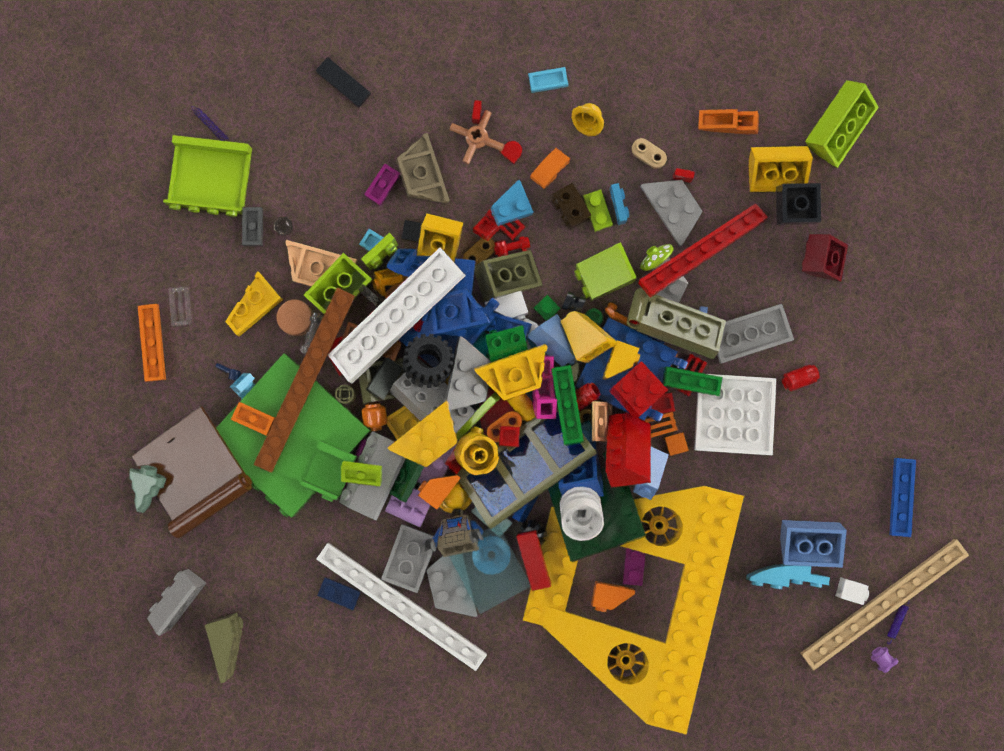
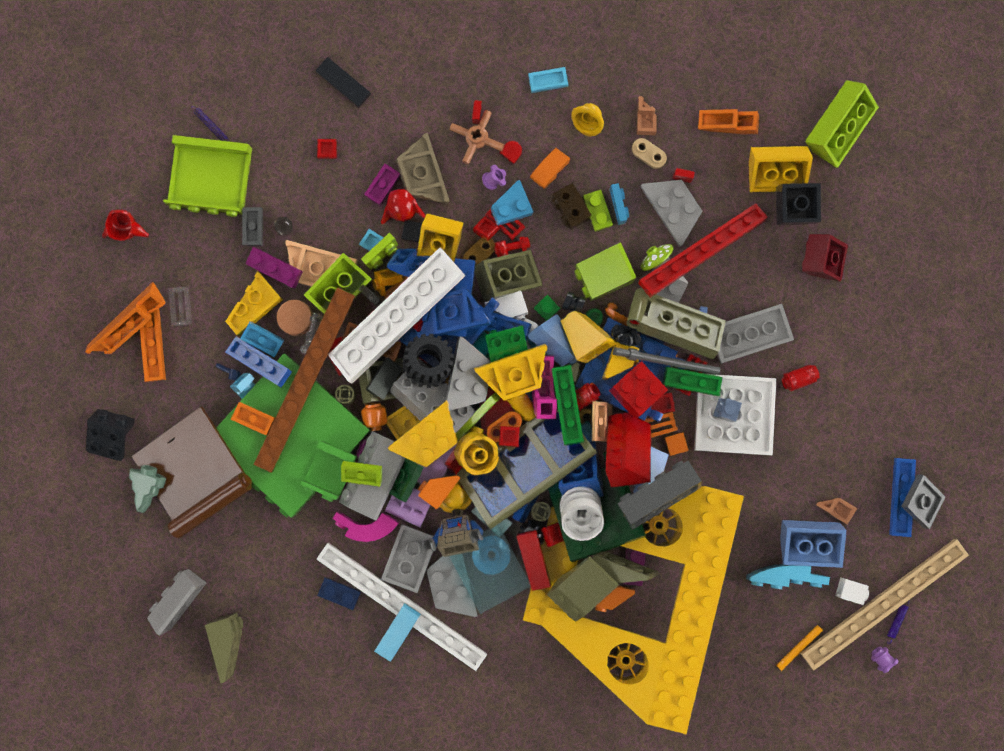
none -> orange wedge [85,282,166,354]
none -> black bracket [86,409,135,461]
none -> red piece [102,209,149,241]
none -> plate [225,337,292,388]
none -> dark azure plate [240,321,284,357]
none -> magenta plate [246,247,303,288]
none -> red tile [317,139,337,159]
none -> dark pink arch [332,511,400,542]
none -> medium azure tile [374,603,421,662]
none -> red piece [381,189,426,224]
none -> medium lavender brick [482,165,506,190]
none -> olive wheel [531,502,551,521]
none -> red tile [541,522,564,547]
none -> olive slope [547,557,619,622]
none -> olive slope [593,551,659,583]
none -> black gear [611,324,642,346]
none -> dark grey bar [613,347,720,375]
none -> dark grey slope [618,461,702,530]
none -> nougat slope [637,96,656,135]
none -> sand blue brick [713,398,742,422]
none -> light orange bar [776,625,823,671]
none -> nougat slope [816,498,857,525]
none -> dark grey plate [901,474,945,529]

